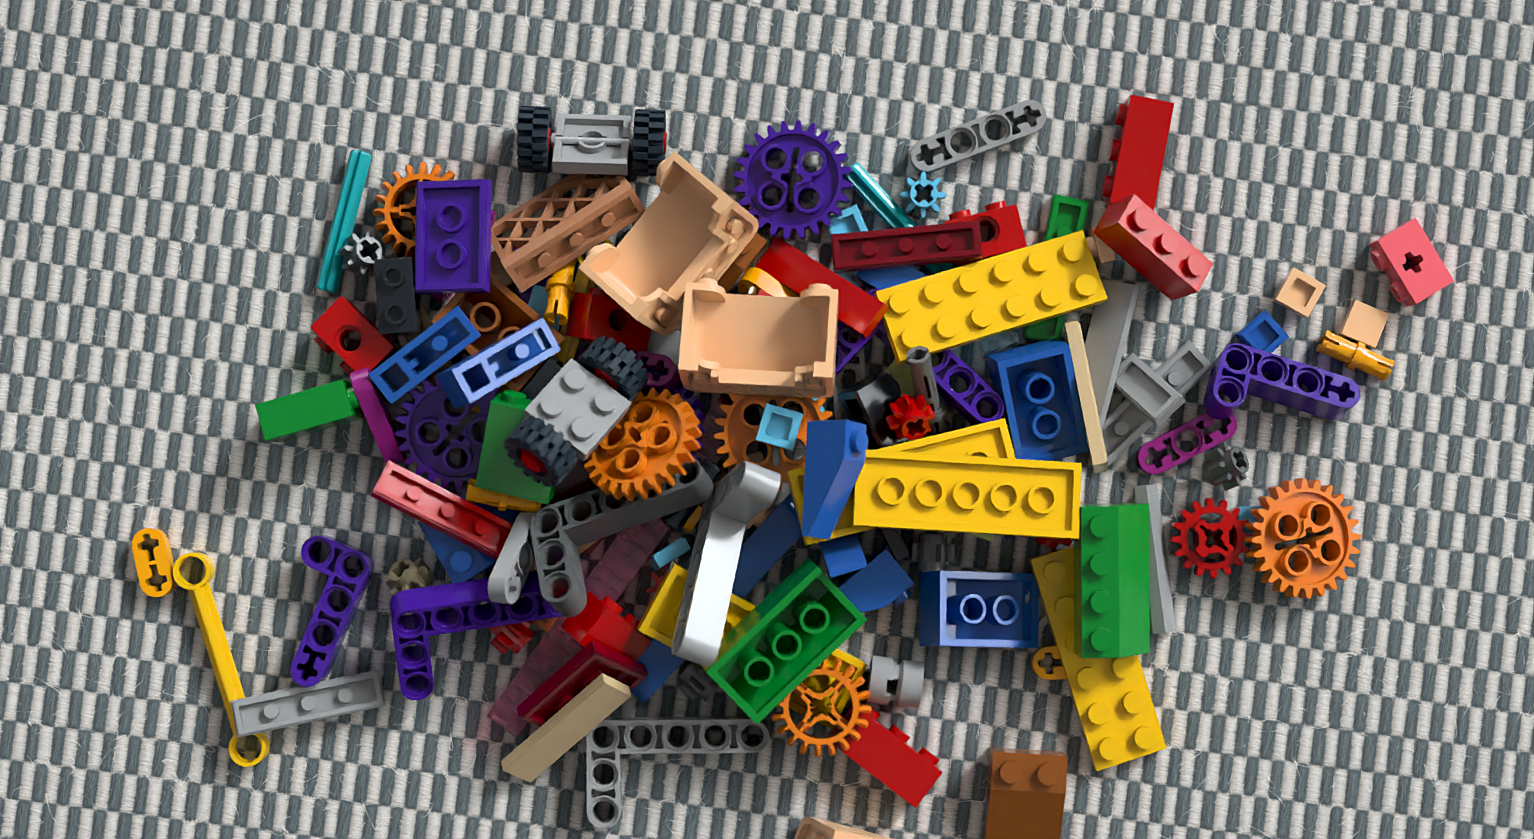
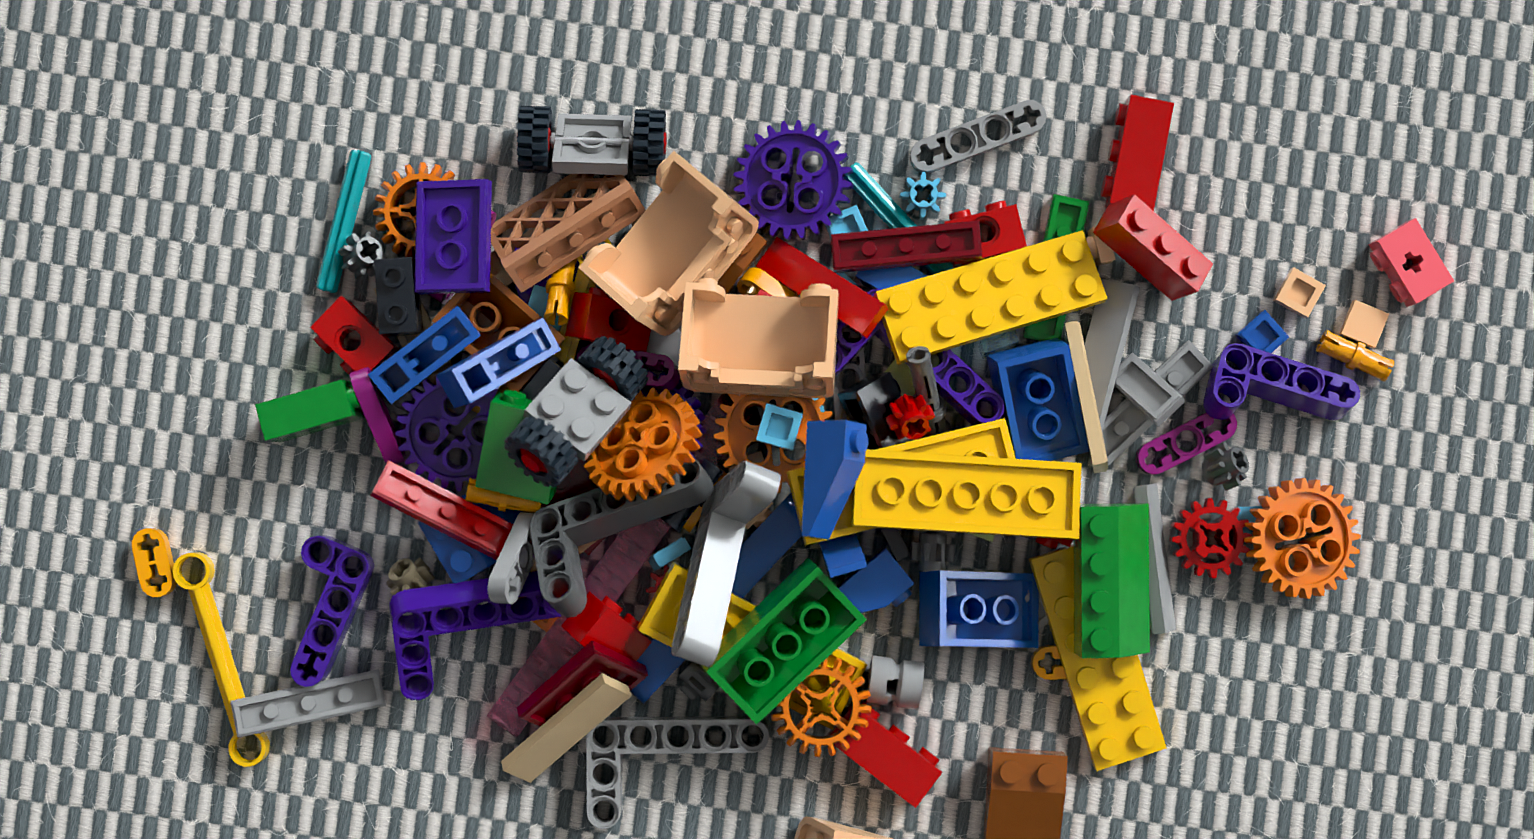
red gear [489,621,535,655] -> none

